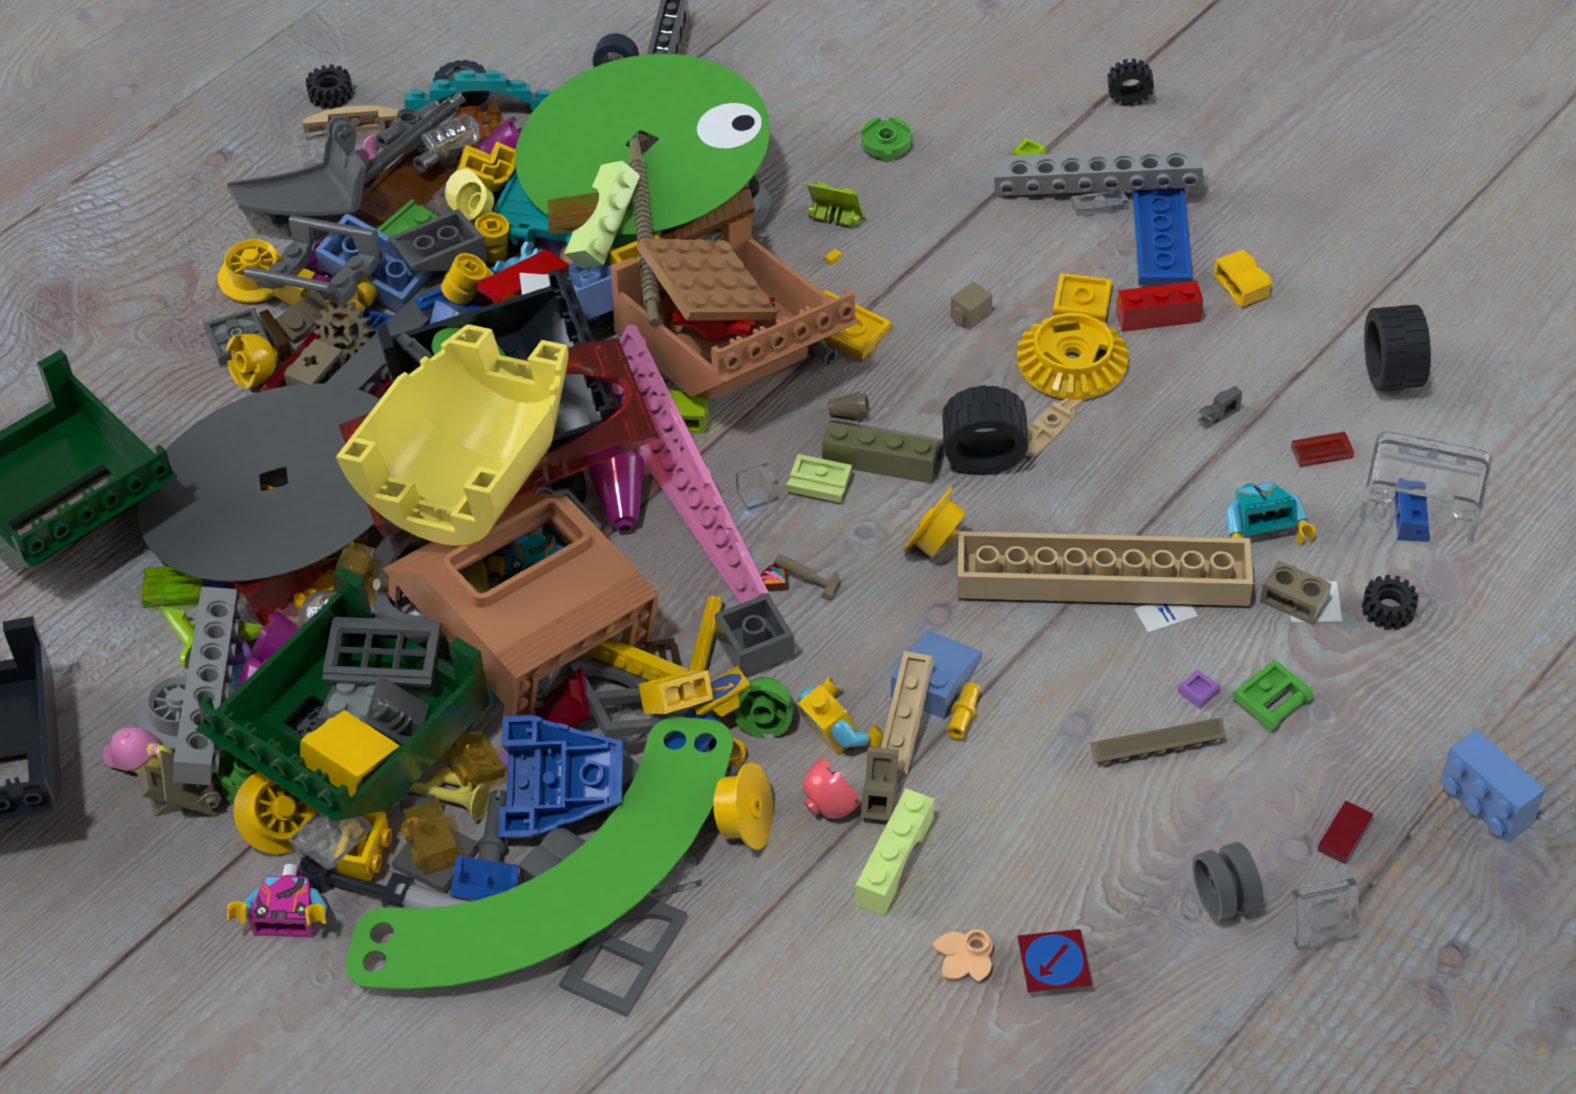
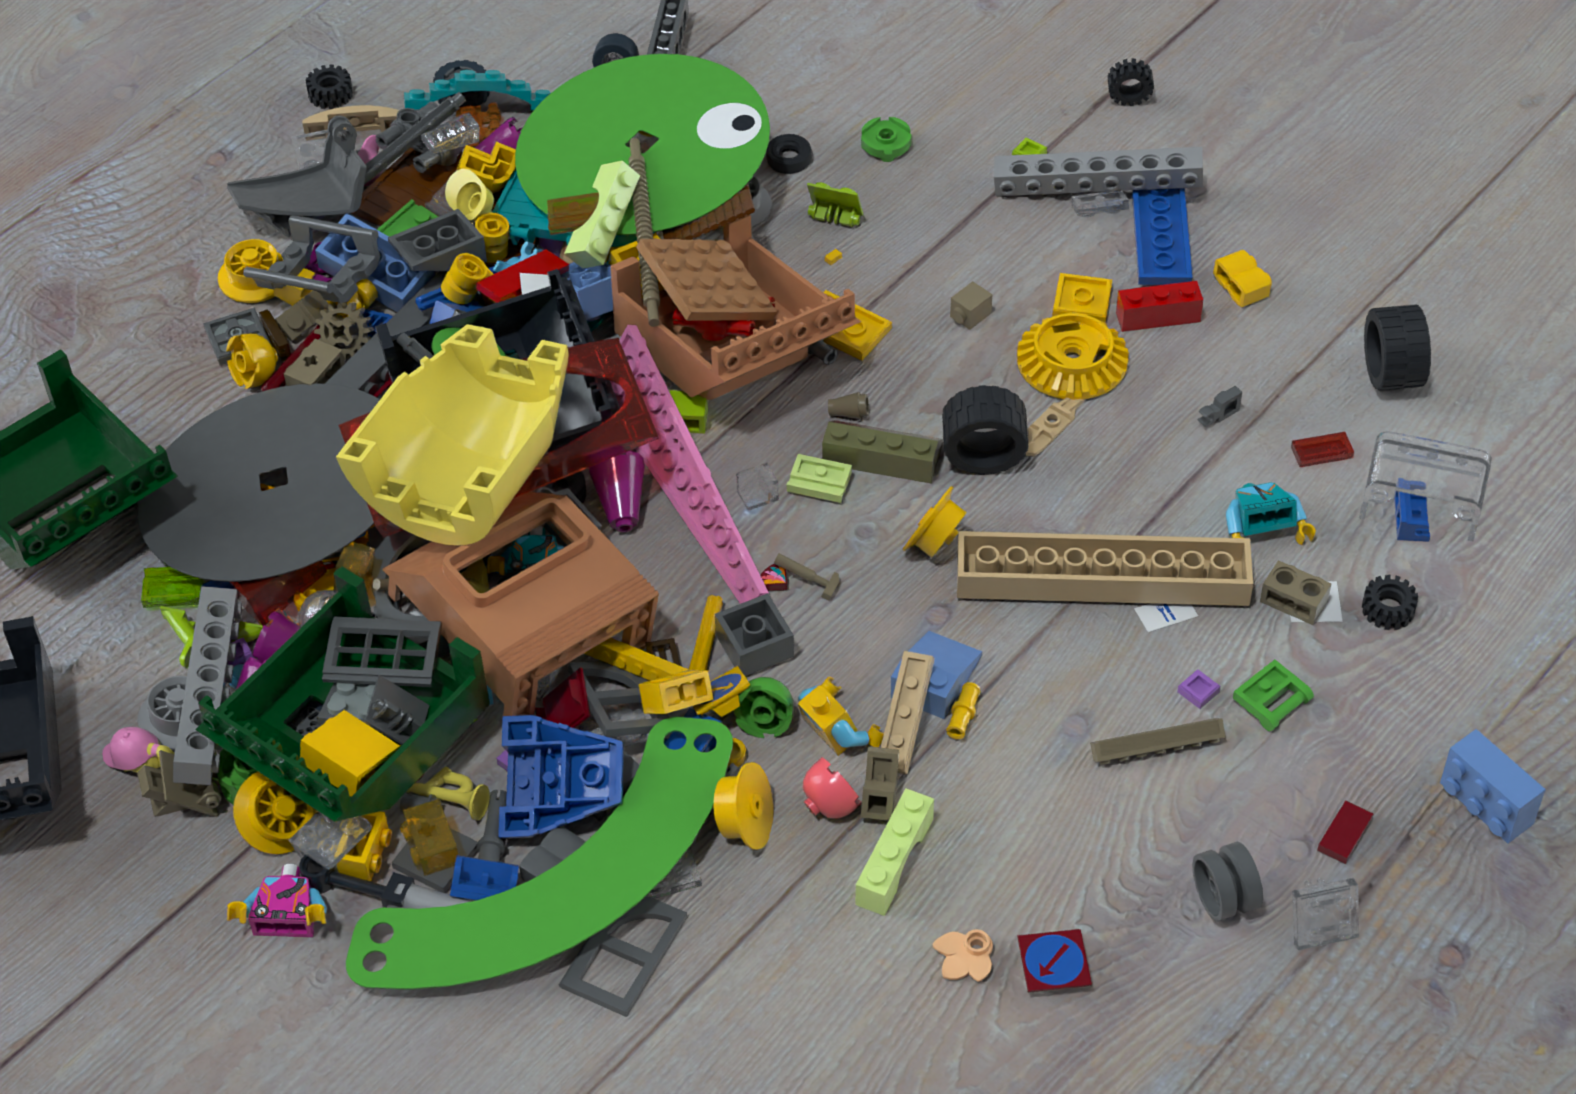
clear yellow plate [443,730,505,787] -> none
none -> black tyre [766,134,812,174]

